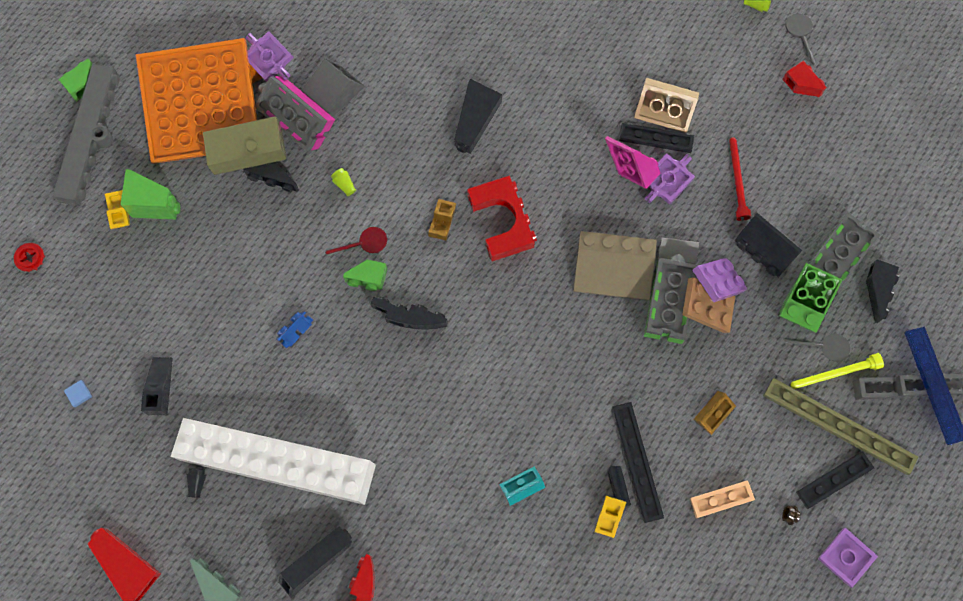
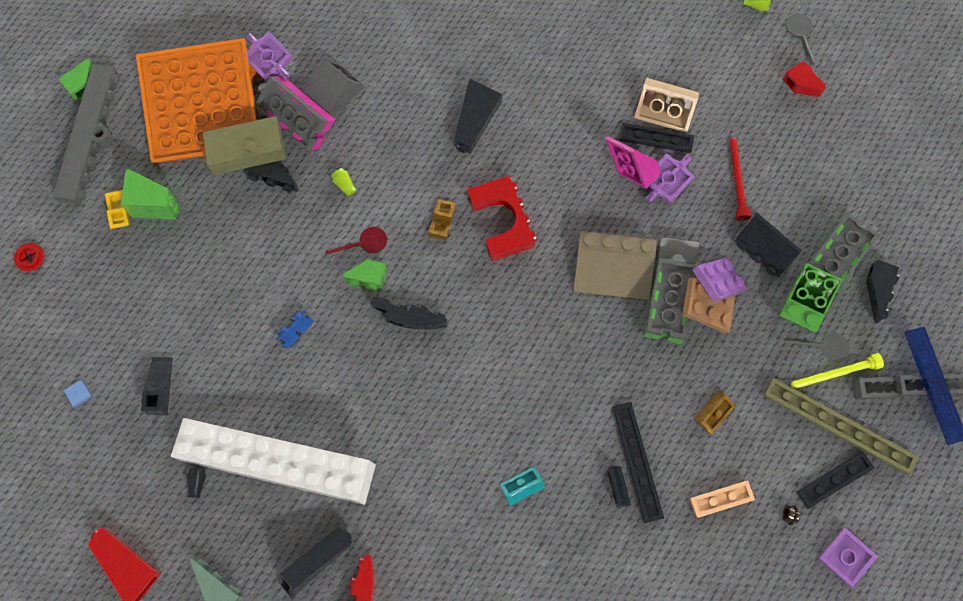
yellow slope [595,496,626,538] -> none

